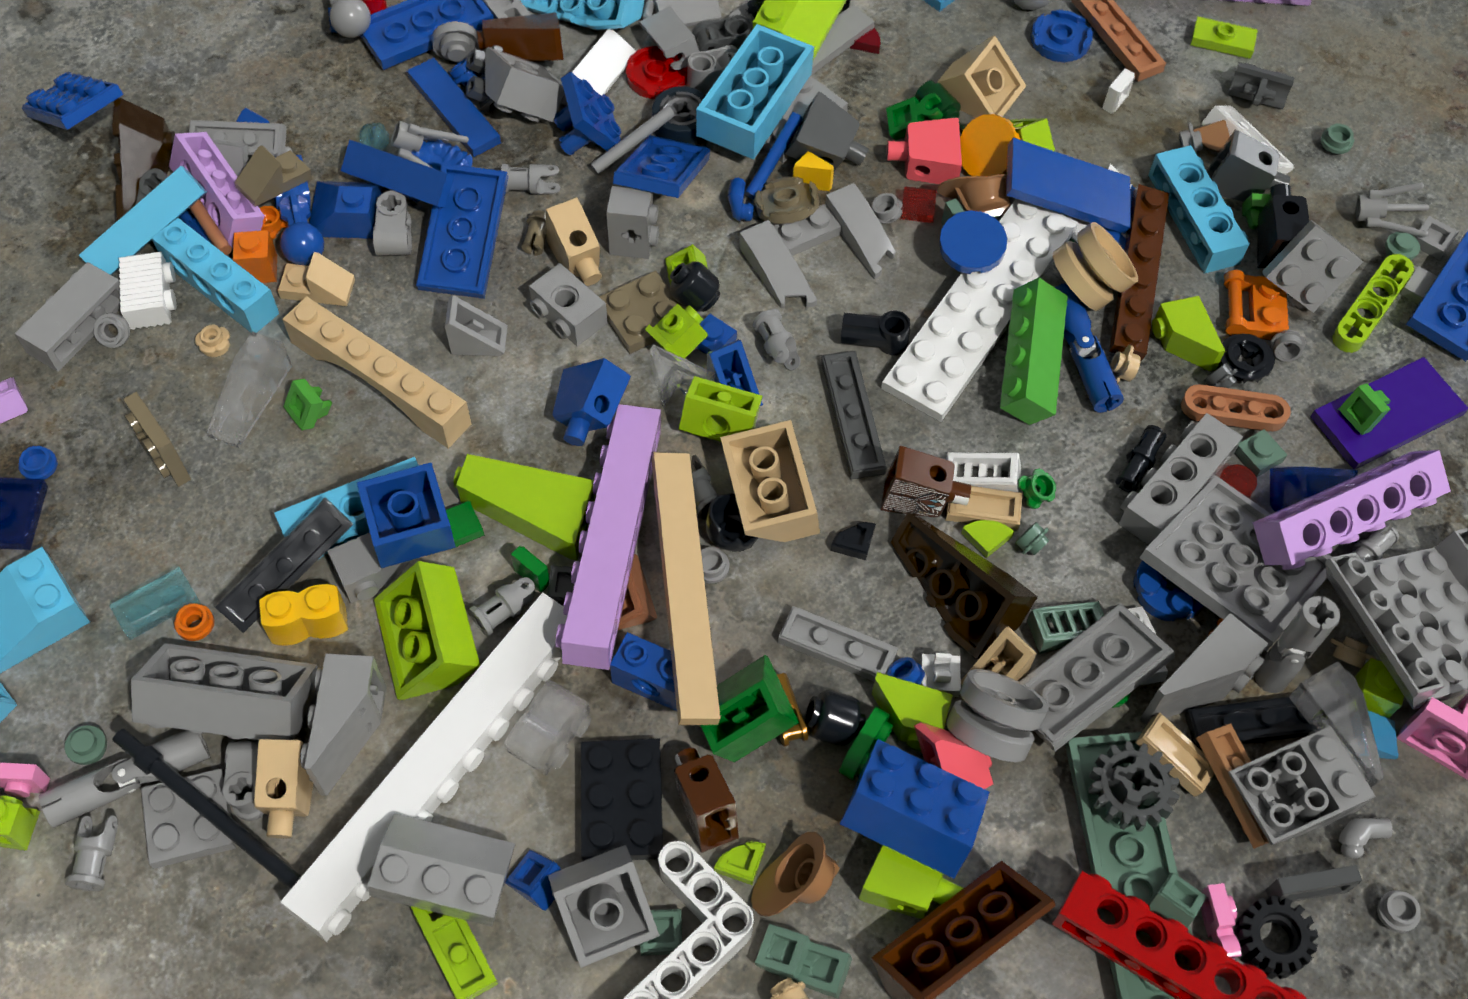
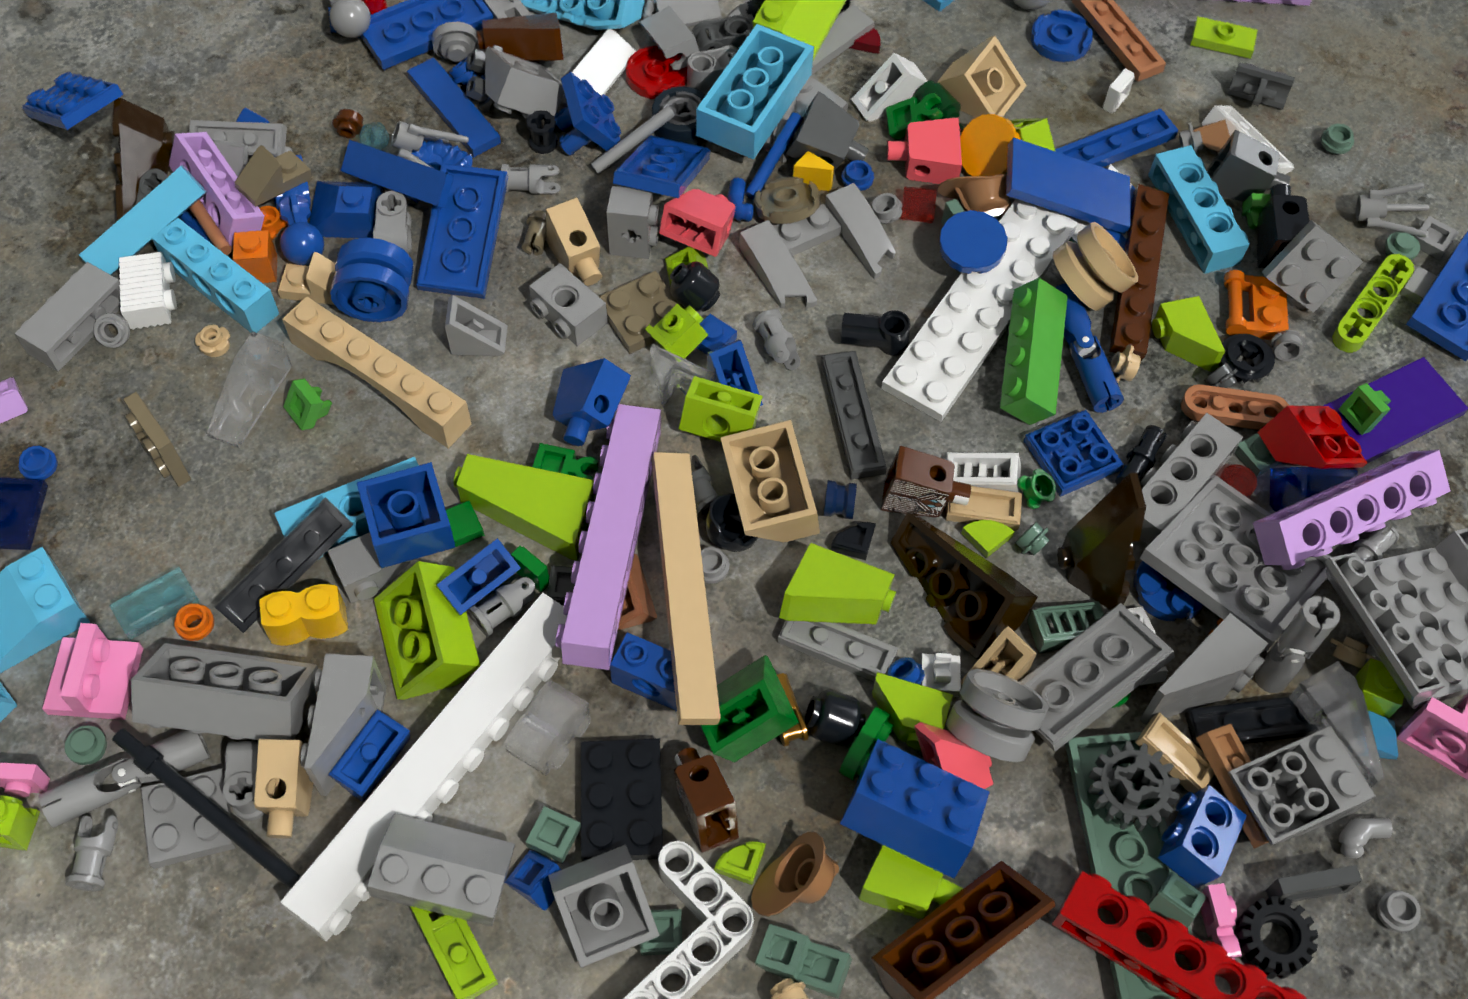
none -> bright pink bracket [42,623,144,720]
none -> blue slope [329,709,410,802]
none -> blue wheel [330,238,413,322]
none -> reddish brown plate [332,109,364,138]
none -> blue slope [436,538,521,616]
none -> sand green plate [525,806,581,863]
none -> black bush [527,110,558,154]
none -> green plate [533,443,599,480]
none -> coral torso [659,189,736,257]
none -> lime slope [779,543,897,625]
none -> dark blue wheel [823,480,857,519]
none -> blue plate [841,160,874,191]
none -> white slope [851,53,927,122]
none -> blue tile [1024,410,1124,497]
none -> blue plate [1055,108,1178,167]
none -> dark brown wedge [1057,473,1146,610]
none -> blue brick [1158,785,1247,889]
none -> red slope [1257,405,1368,469]

